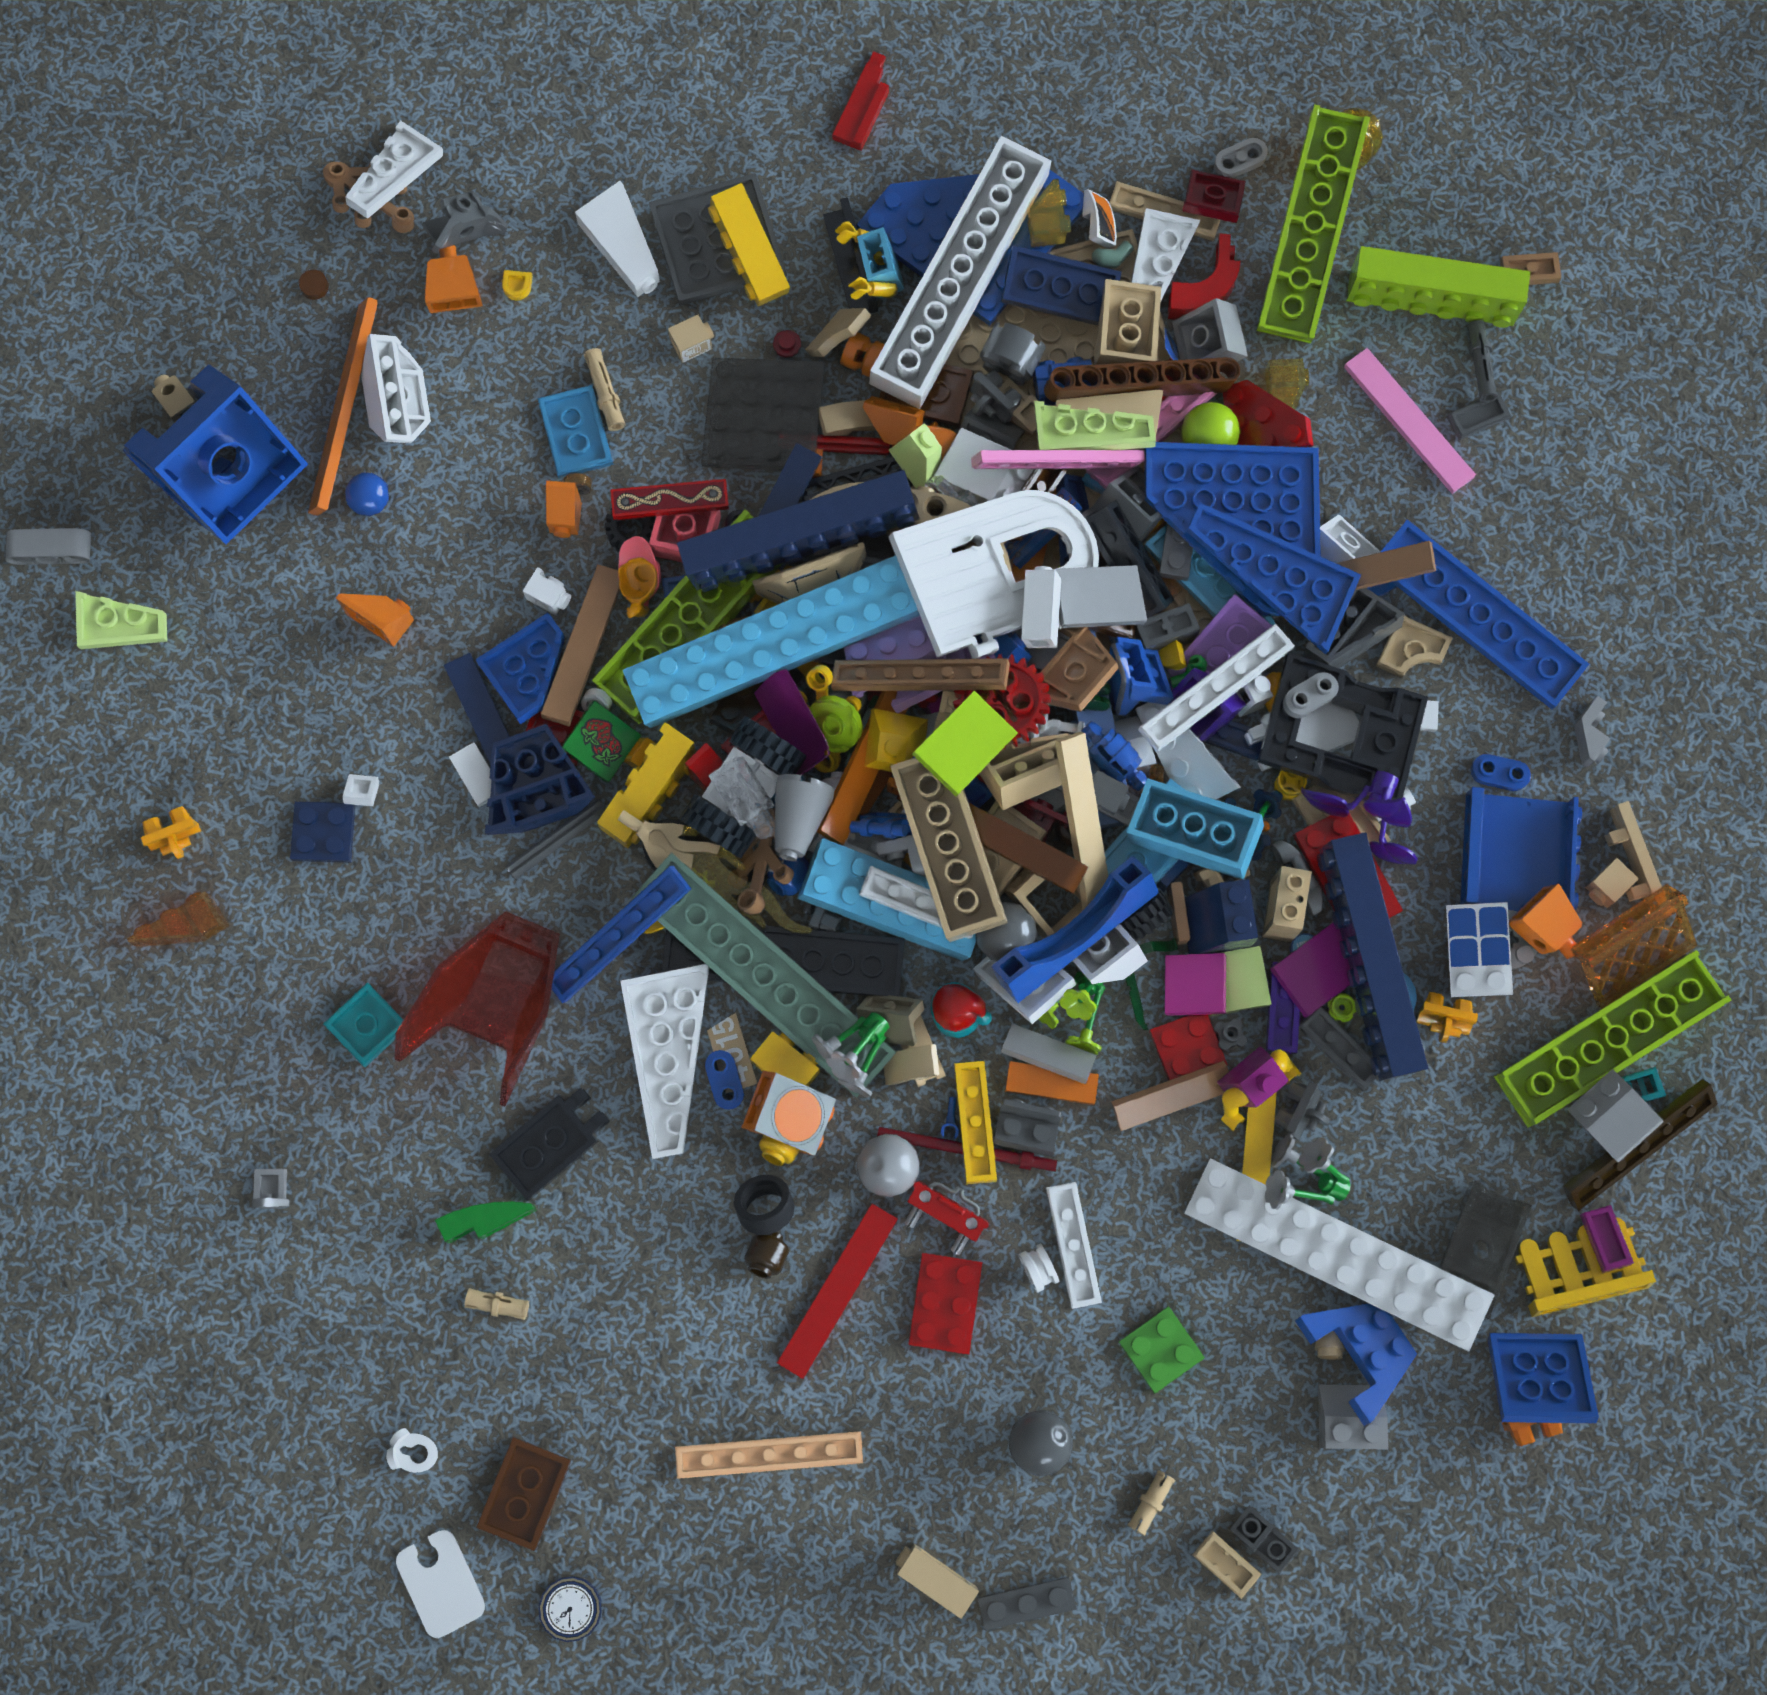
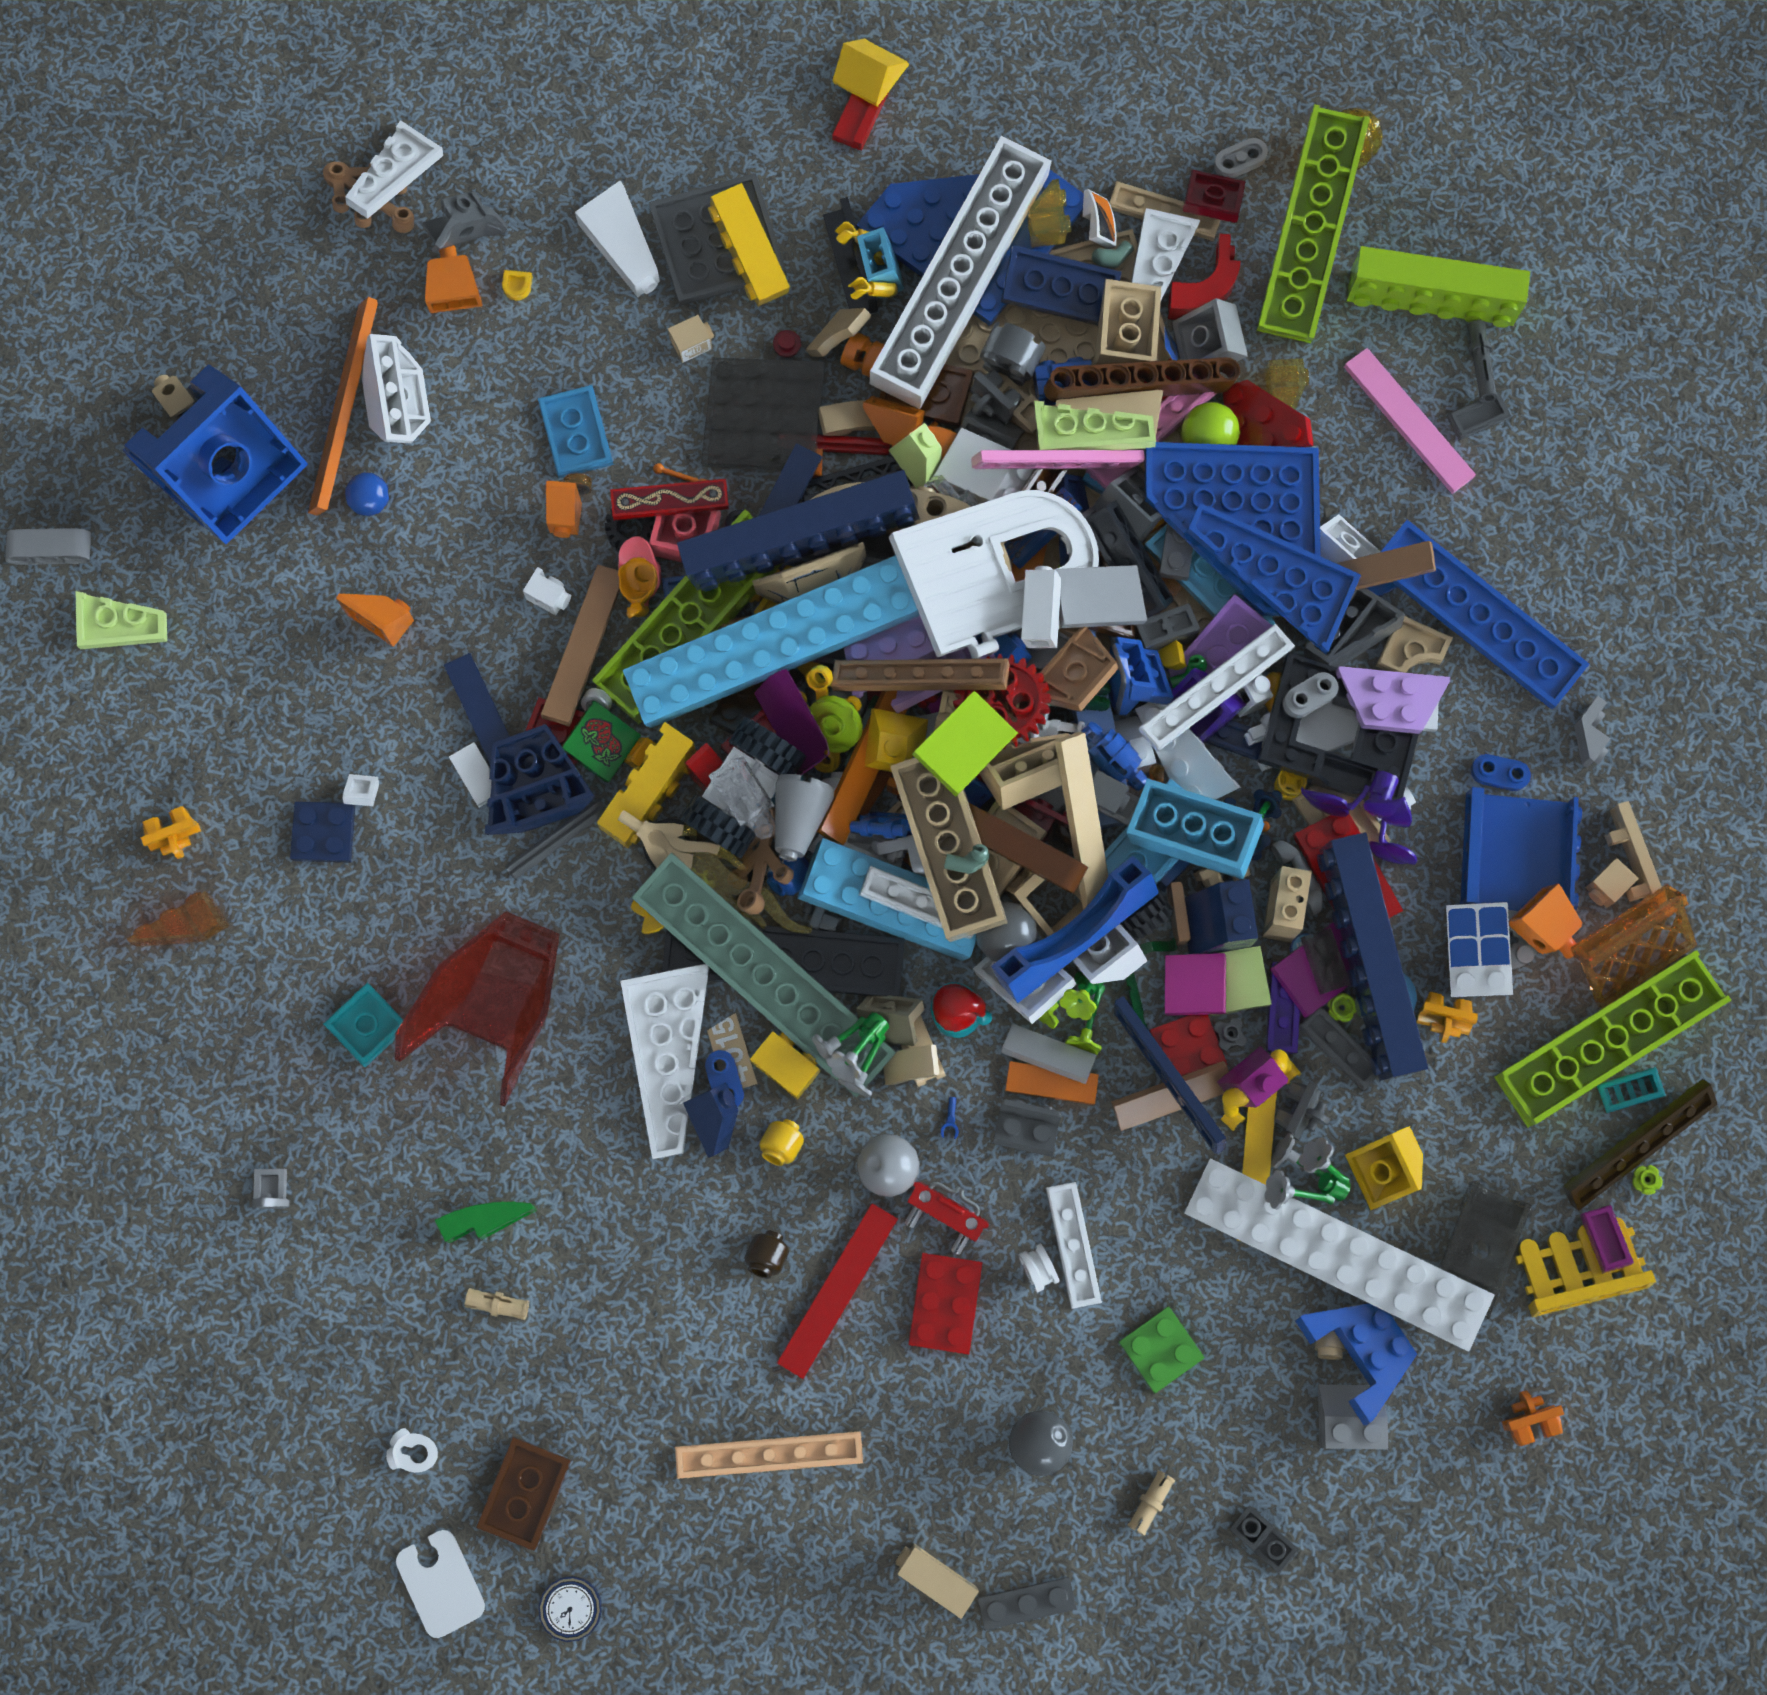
reddish brown tile [299,270,329,300] -> none
blue plate [475,613,565,725] -> none
black tile [489,1088,610,1201] -> none
blue tile [545,866,691,1003] -> none
tan pin [584,348,626,431] -> none
black tyre [733,1175,795,1235] -> none
panel [741,1071,836,1156] -> none
dark red bar [877,1127,1058,1172] -> none
yellow plate [954,1061,997,1185] -> none
tan plate [1192,1531,1262,1599] -> none
blue plate [1488,1333,1599,1423] -> none
medium nougat plate [1500,252,1562,285] -> none
light grey slope [1567,1069,1664,1162] -> none
none -> orange hinge [653,463,706,482]
none -> dark blue slope [683,1083,738,1158]
none -> yellow slope [833,39,909,107]
none -> sand green arm [944,844,989,874]
none -> dark blue tile [1114,996,1226,1155]
none -> clear smoke plate [1300,928,1351,995]
none -> lavender wing [1336,666,1450,734]
none -> yellow slope [1345,1126,1423,1210]
none -> lime plate [1632,1165,1663,1195]

